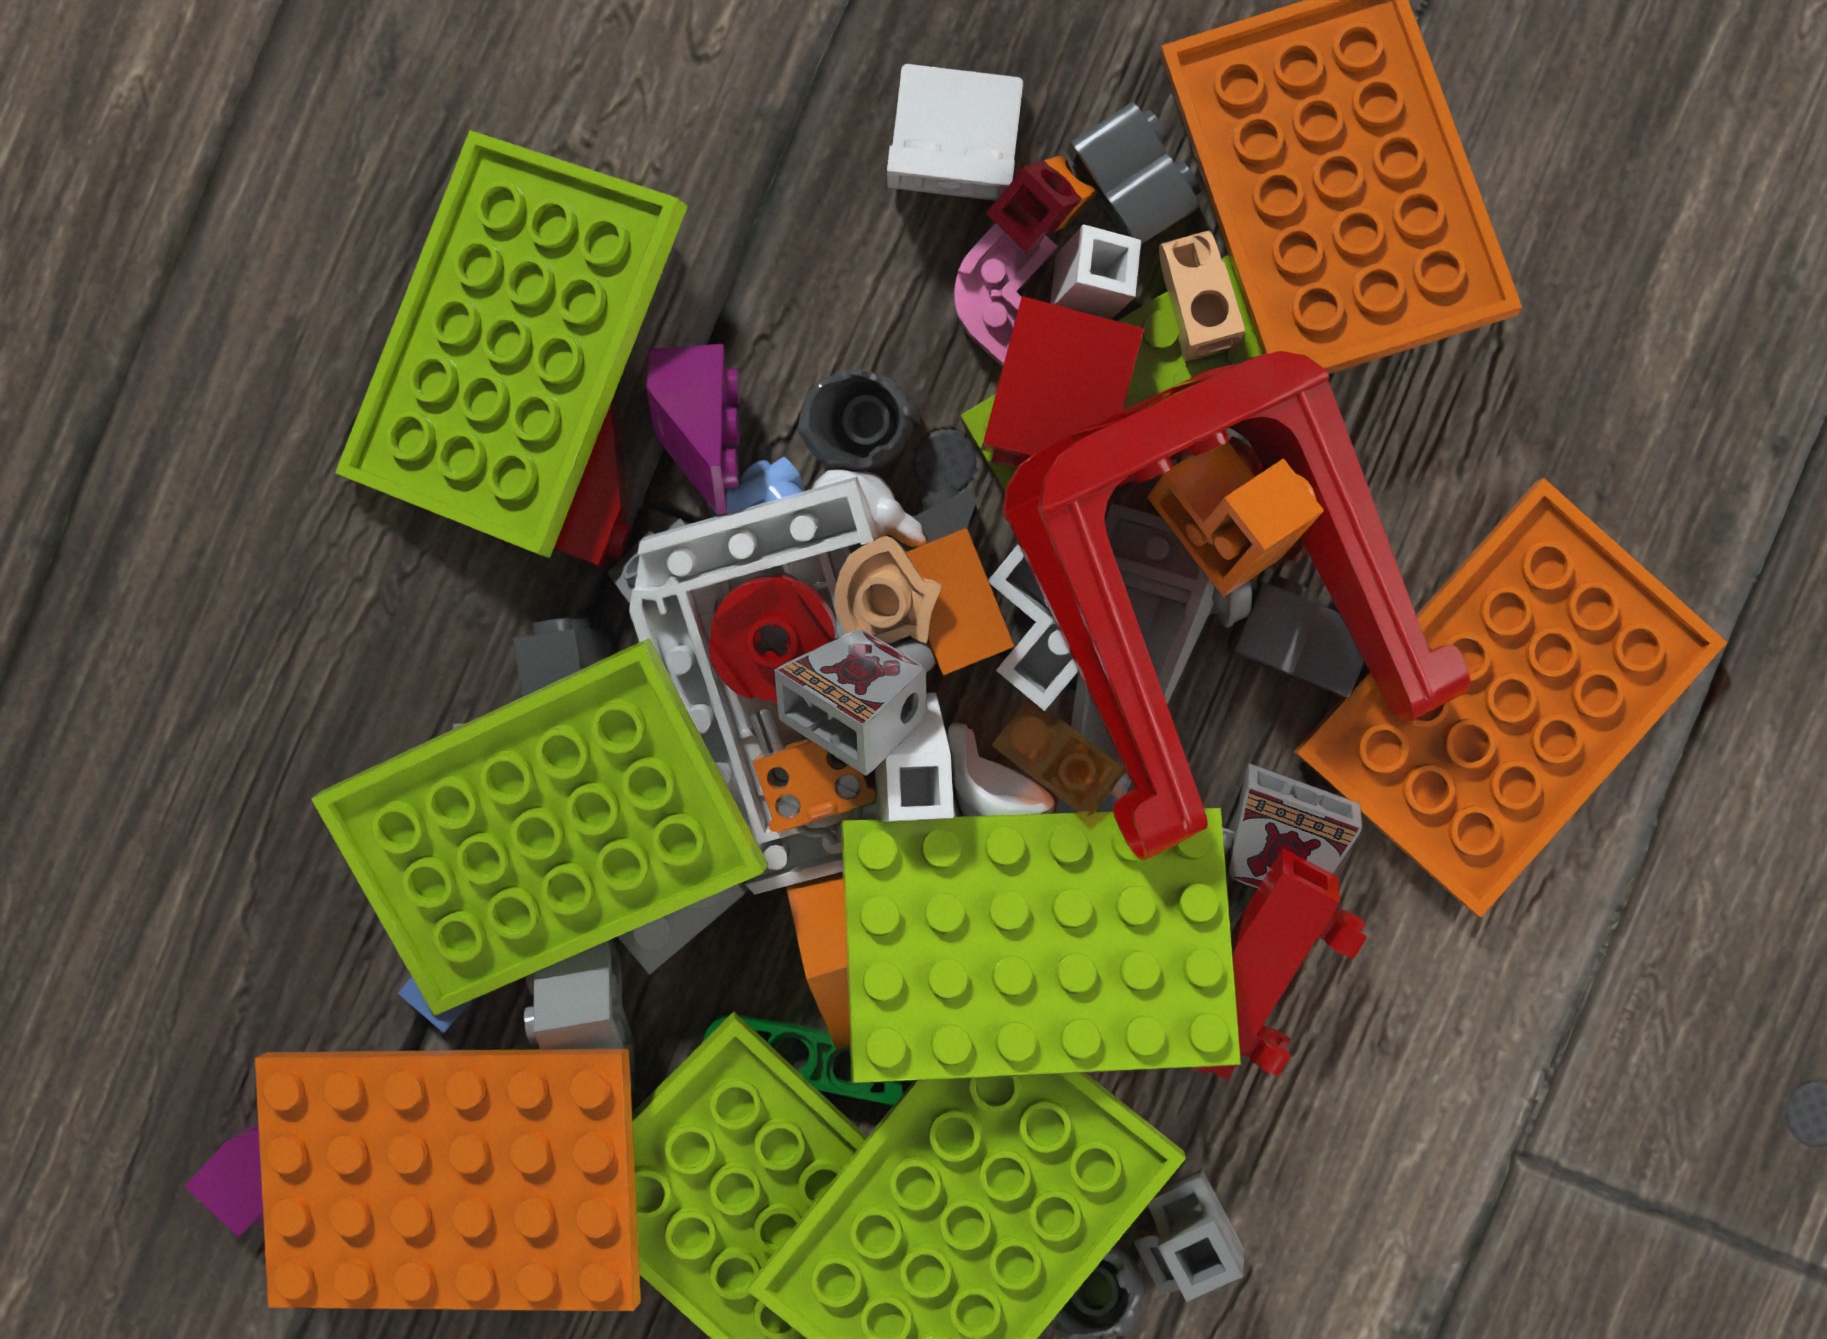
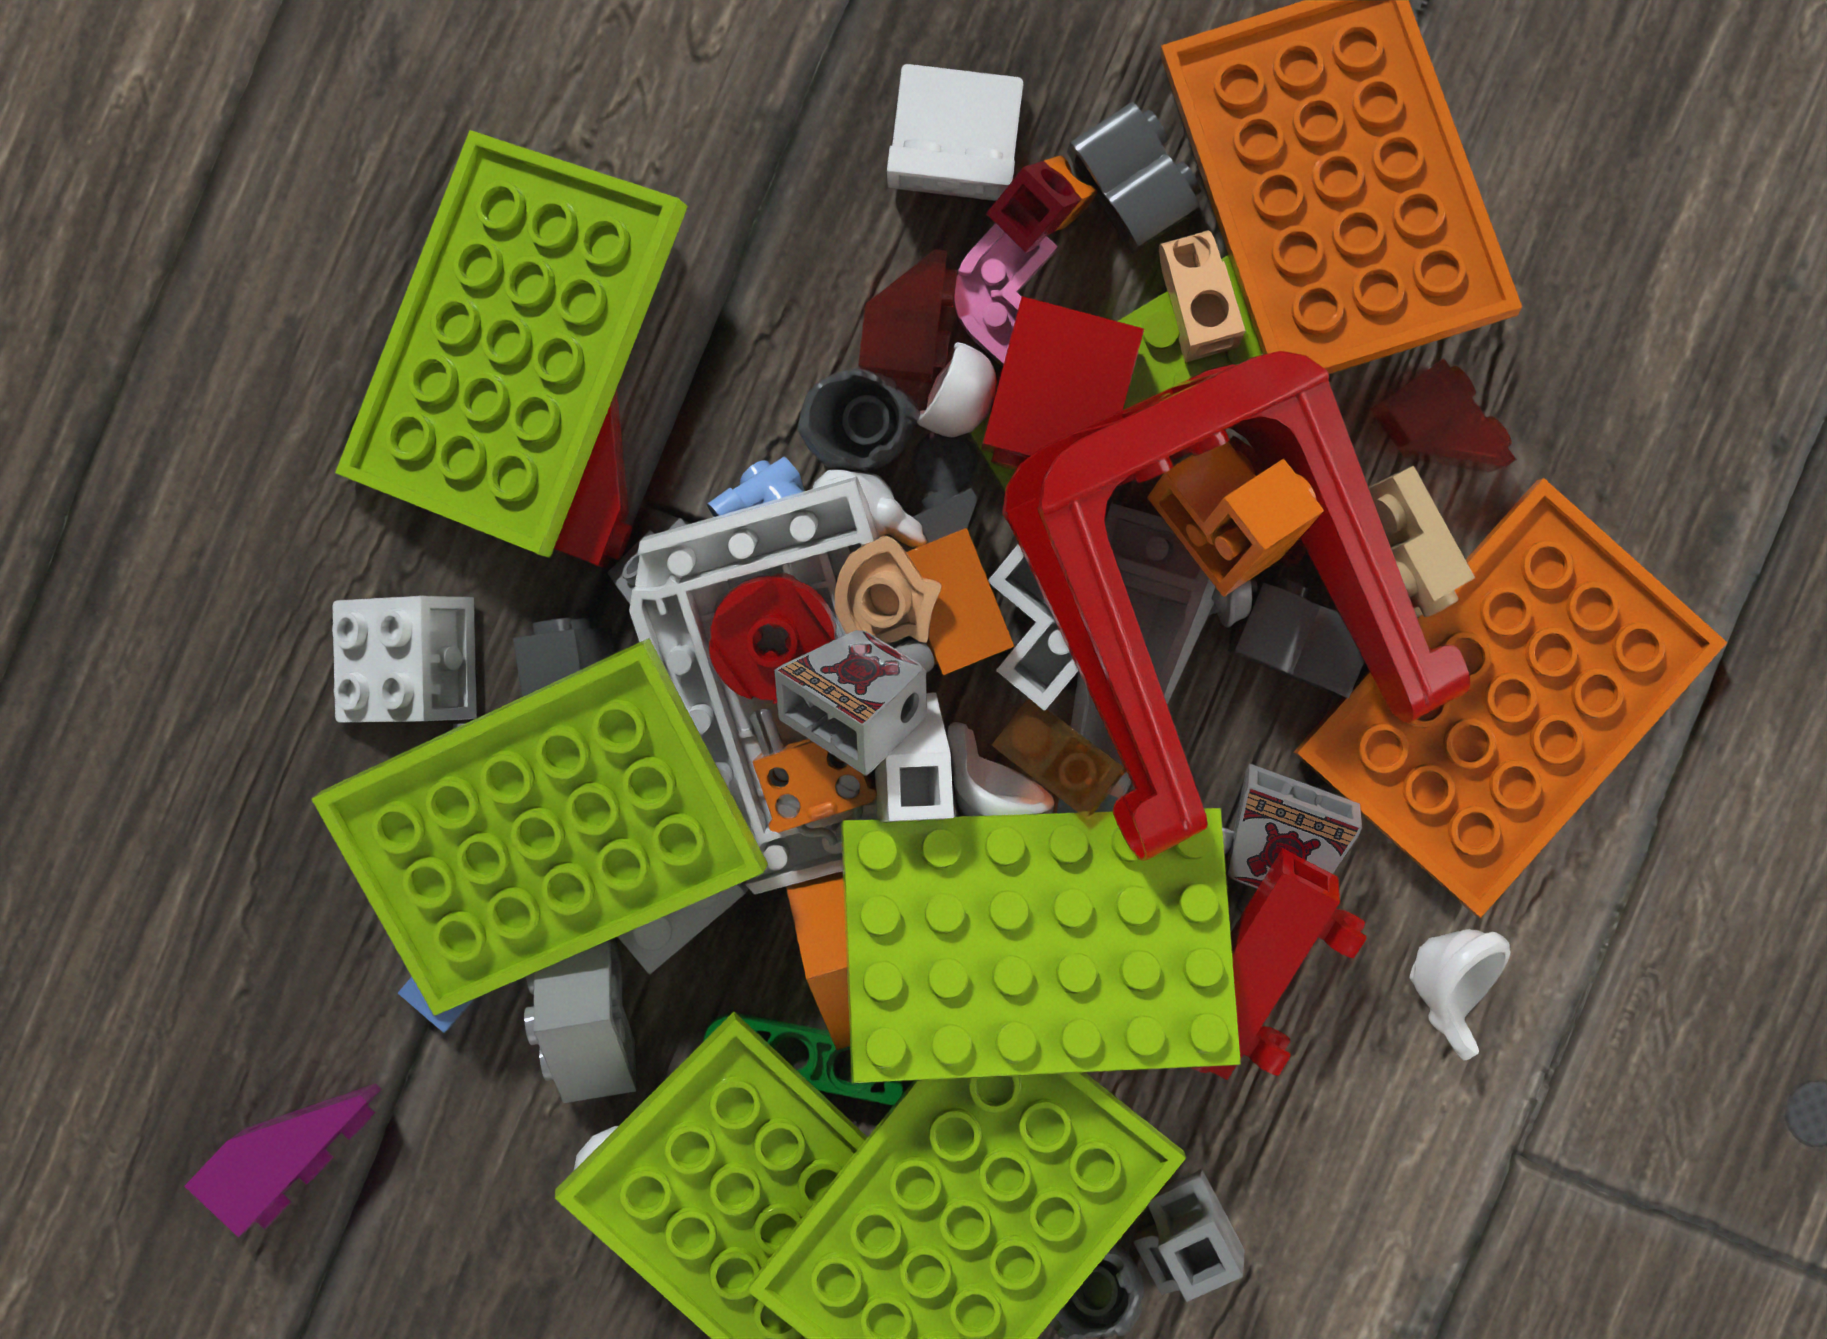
orange plate [255,1049,641,1311] -> none
magenta slope [647,344,740,515] -> none
white brick [1050,224,1141,320] -> none
none -> white bracket [332,596,477,722]
none -> clear red slope [858,249,958,383]
none -> white hair [917,342,997,437]
none -> tan plate [1368,465,1475,617]
none -> clear red slope [1370,358,1517,473]
none -> white hat [1409,929,1511,1060]

